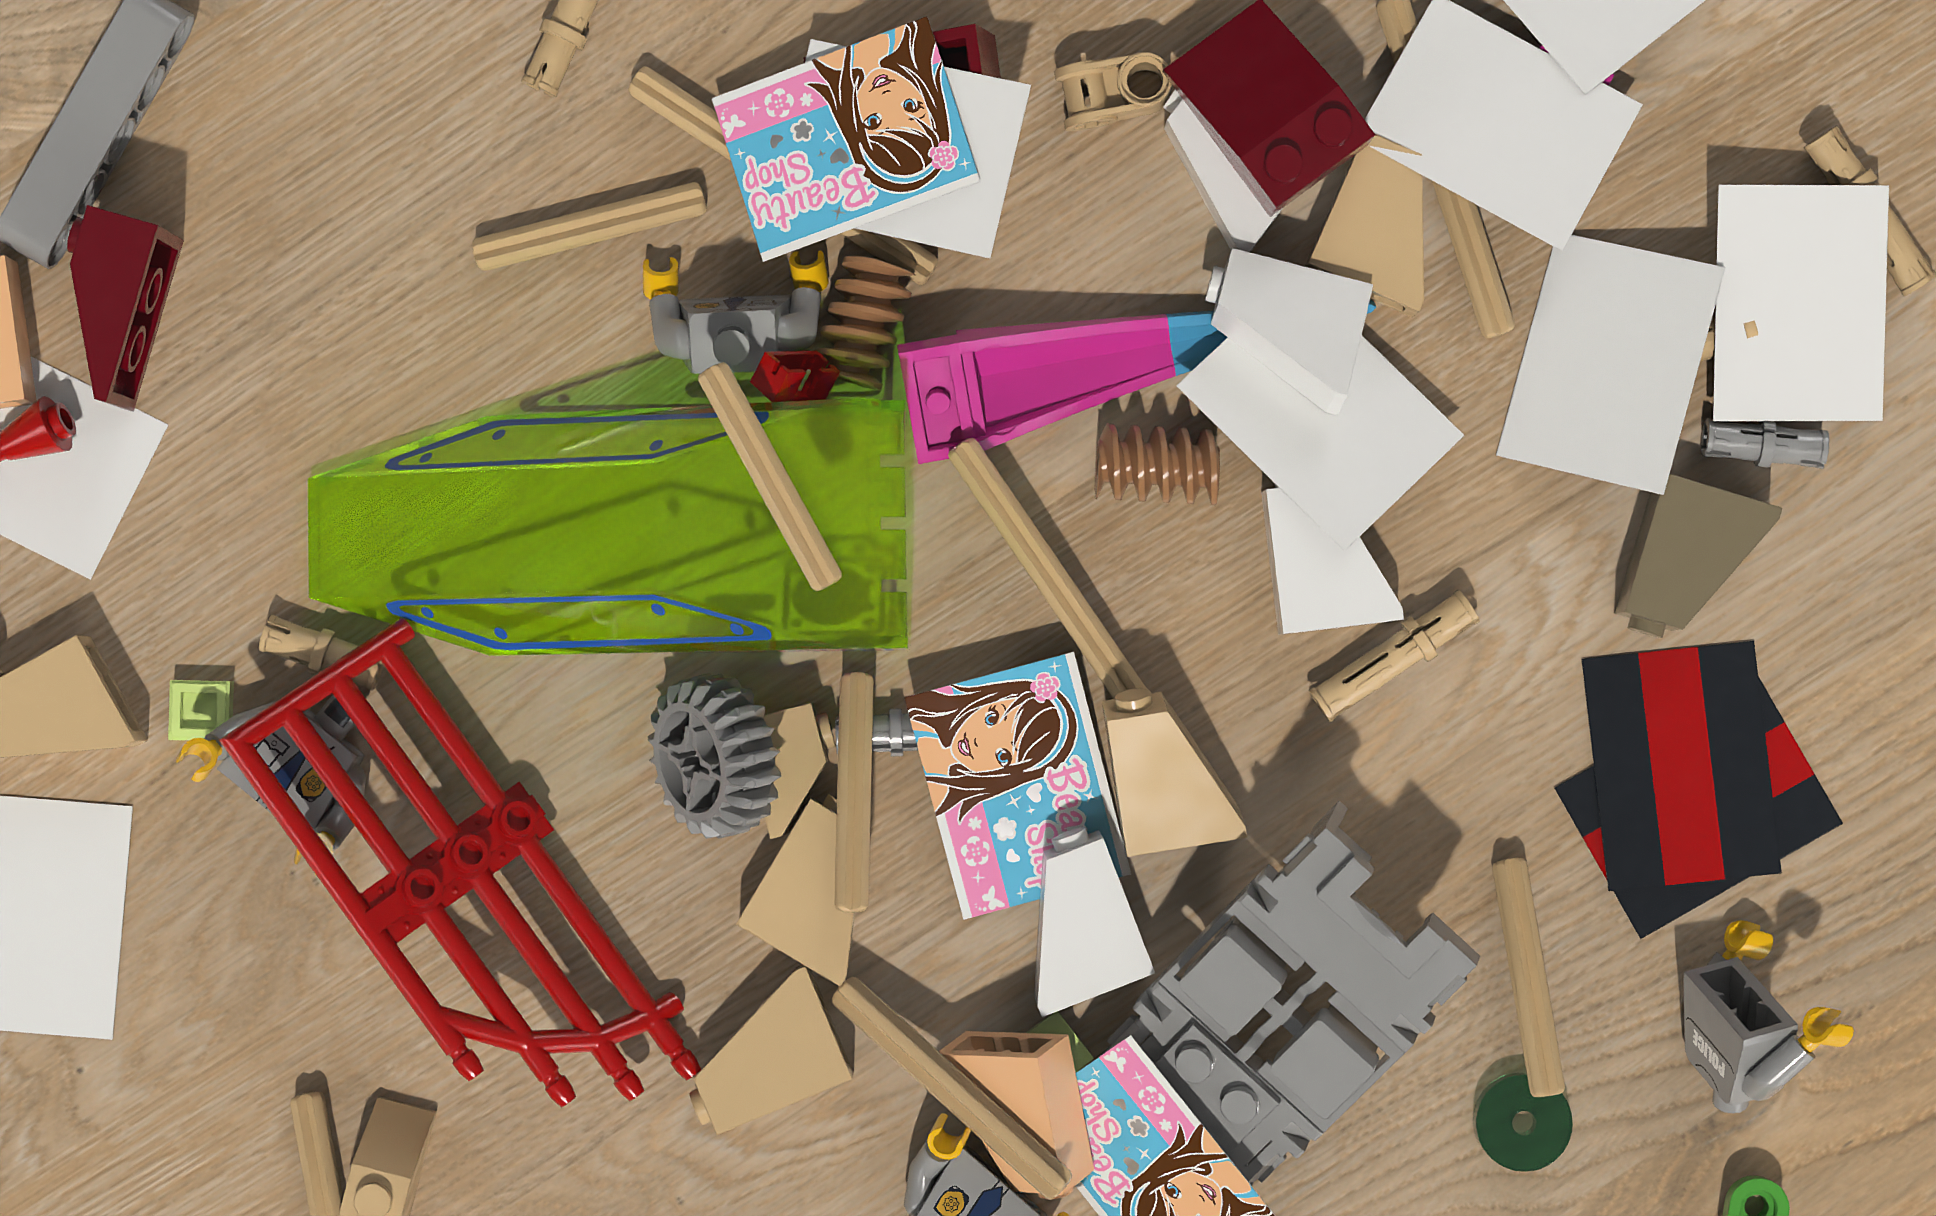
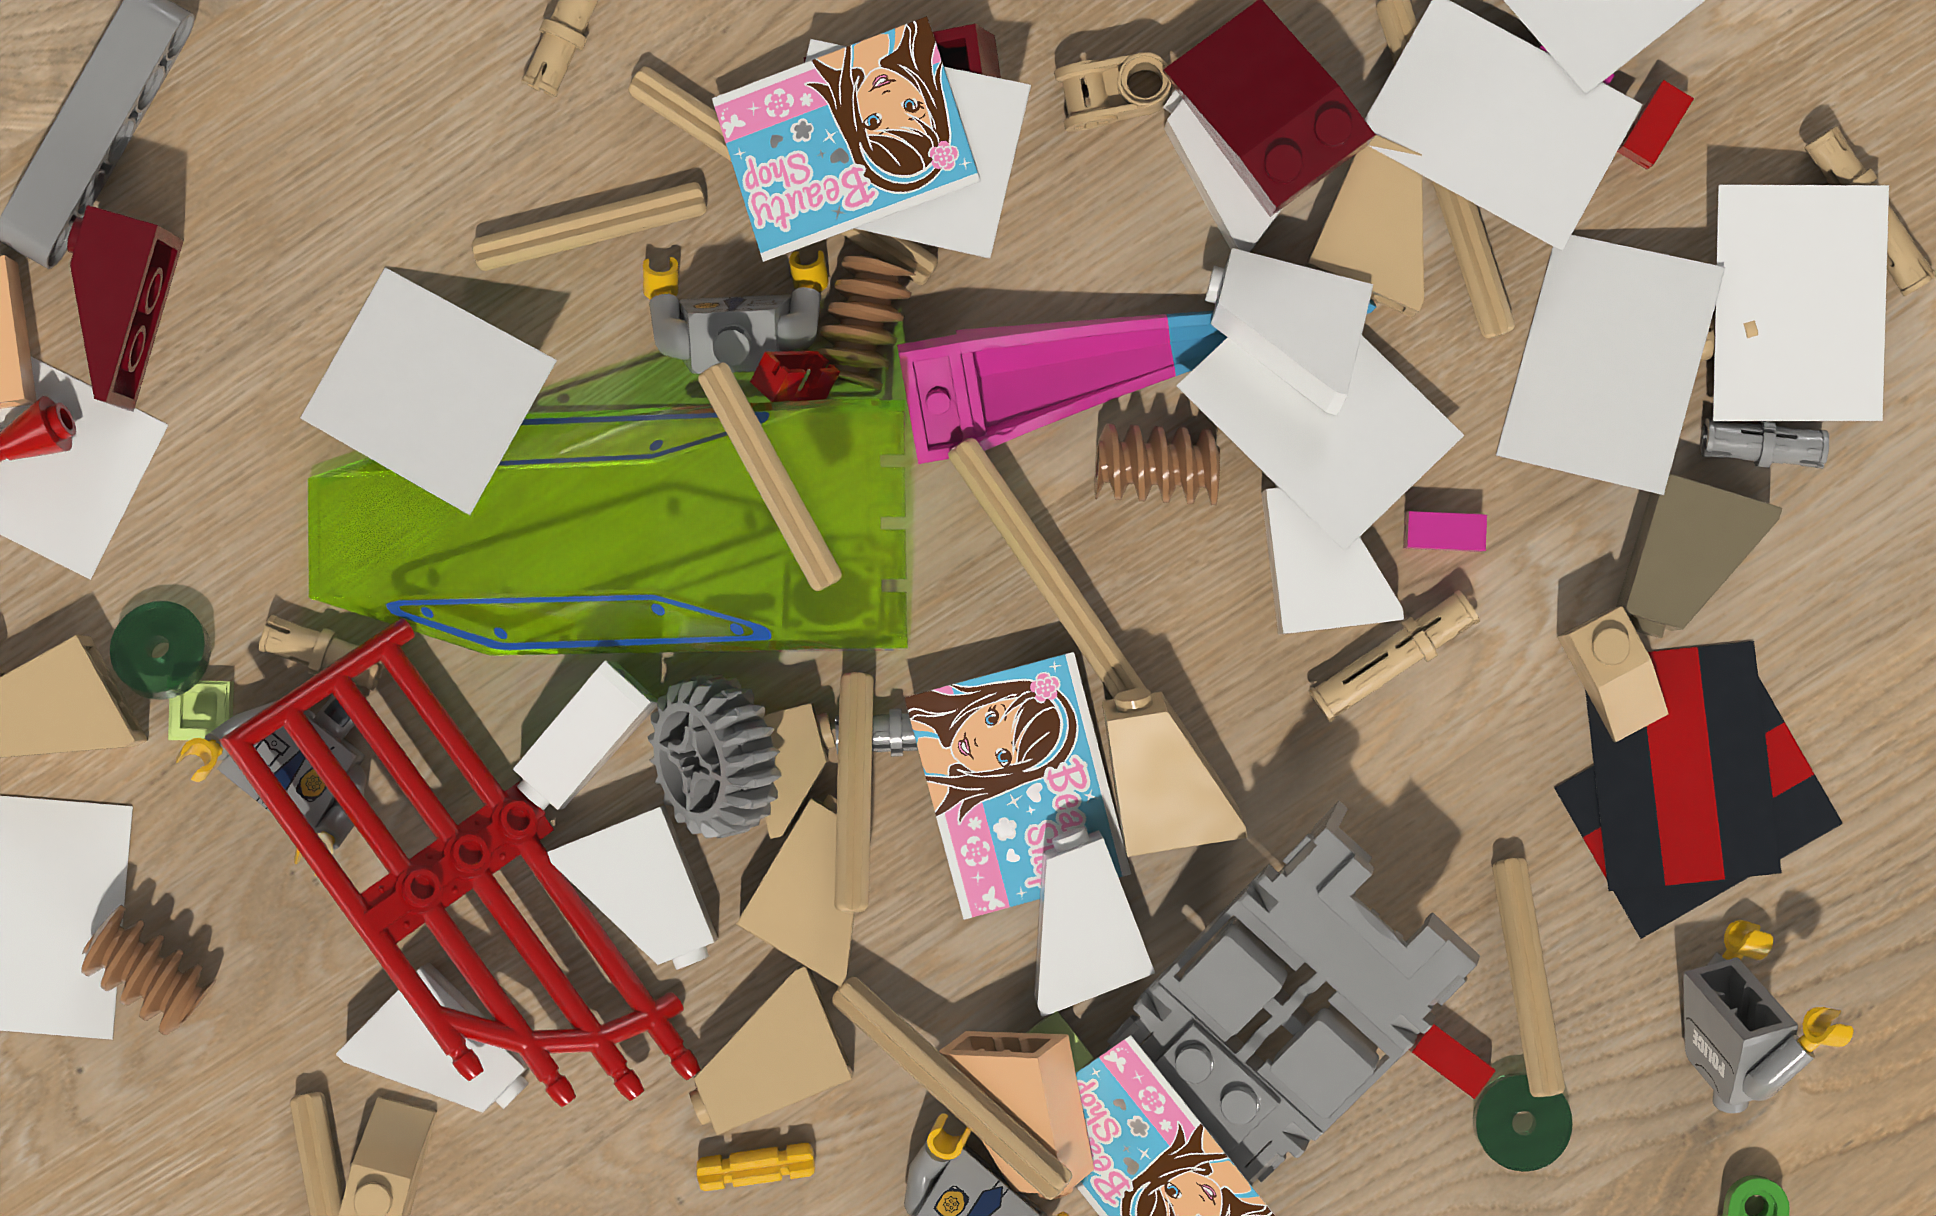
none -> medium nougat piece [81,905,217,1035]
none -> clear green piece [110,601,211,700]
none -> white sticker [300,268,557,515]
none -> white slope [336,963,529,1113]
none -> white slope [513,660,658,810]
none -> white slope [547,805,718,970]
none -> yellow axle [696,1143,816,1191]
none -> dark pink piece [1403,511,1487,552]
none -> red piece [1409,1024,1496,1099]
none -> tan slope [1557,606,1669,742]
none -> red piece [1617,80,1694,170]

